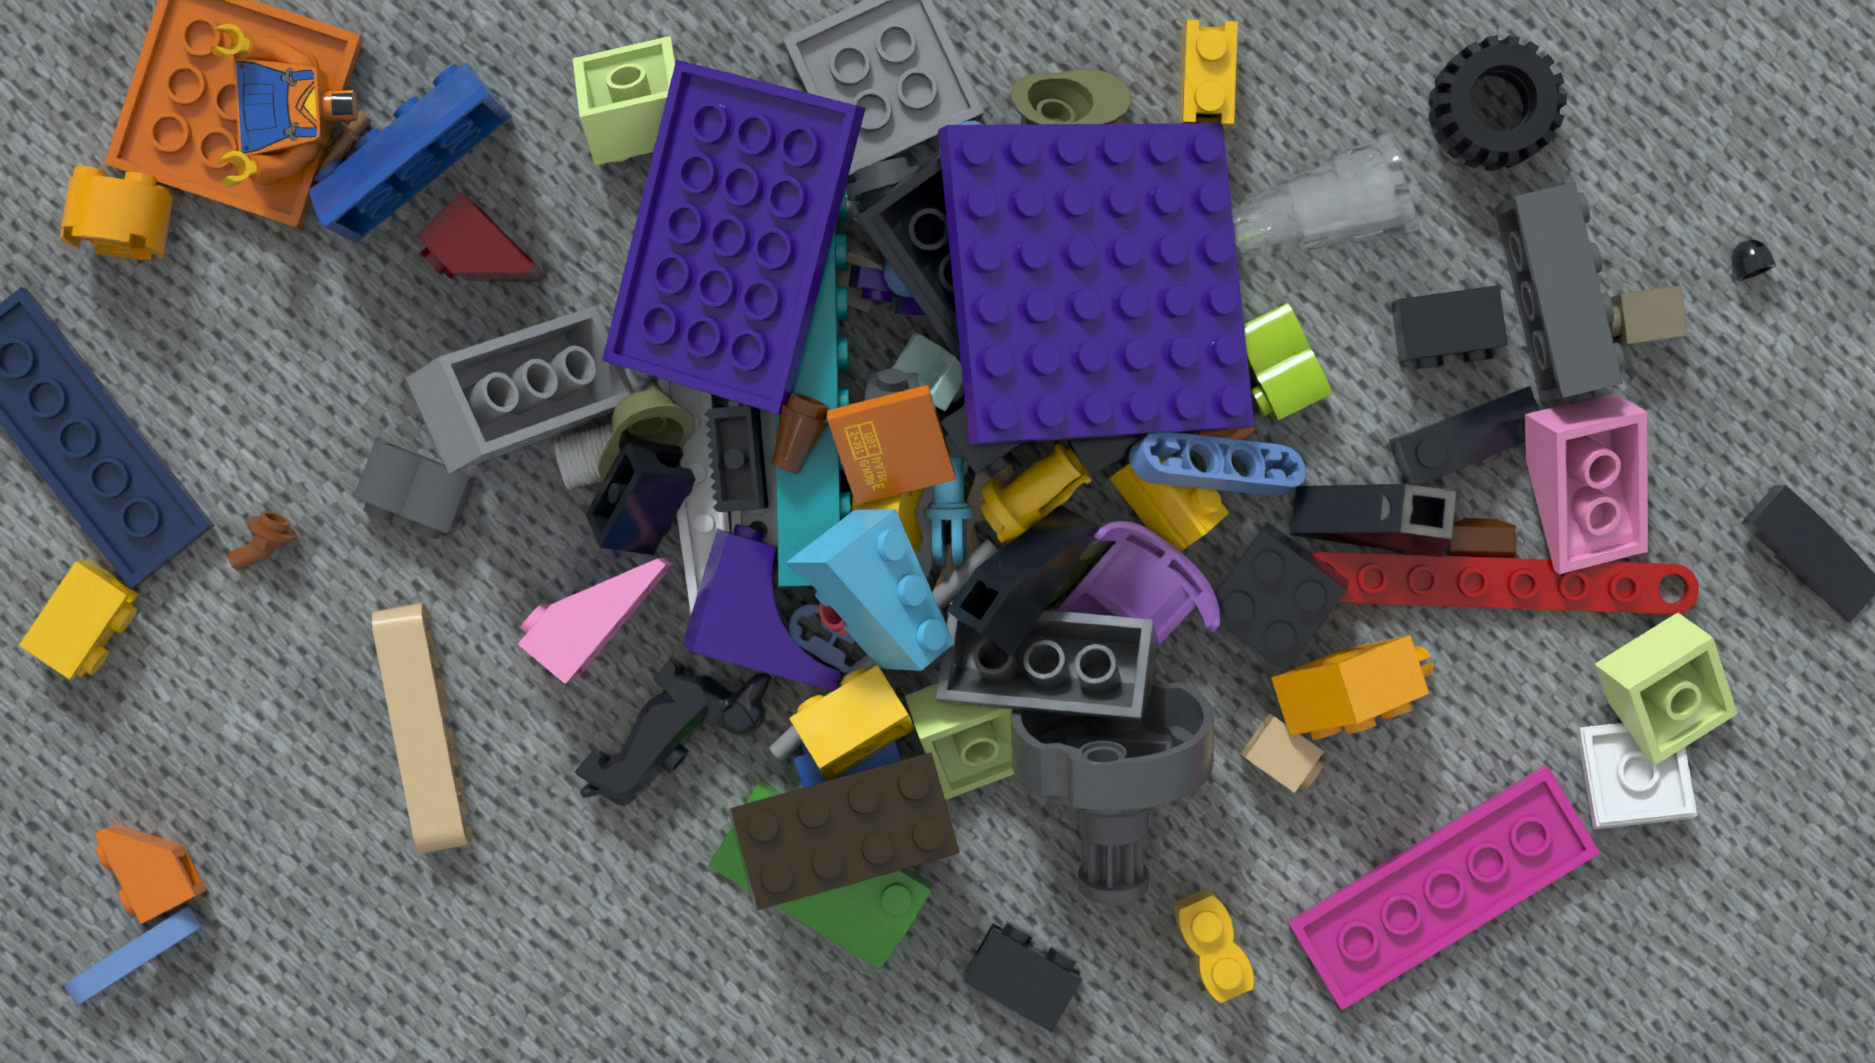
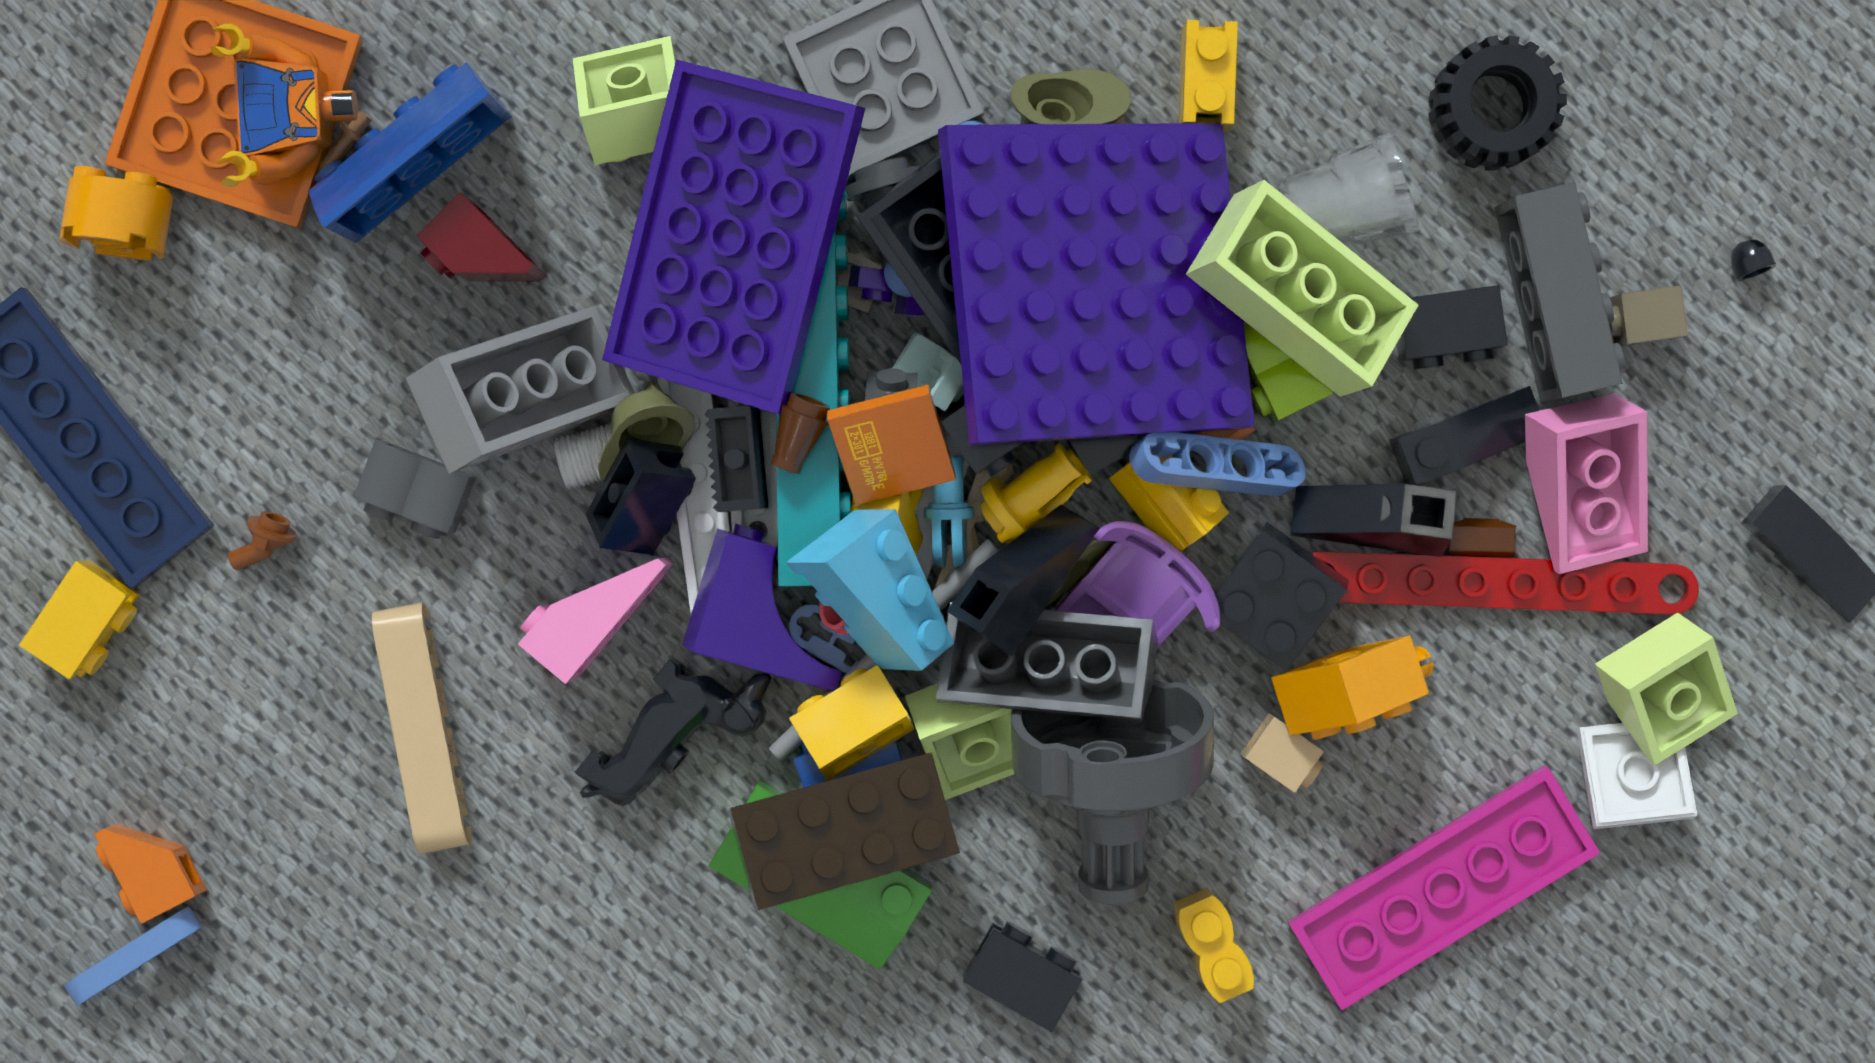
none -> yellowish green brick [1186,180,1418,397]

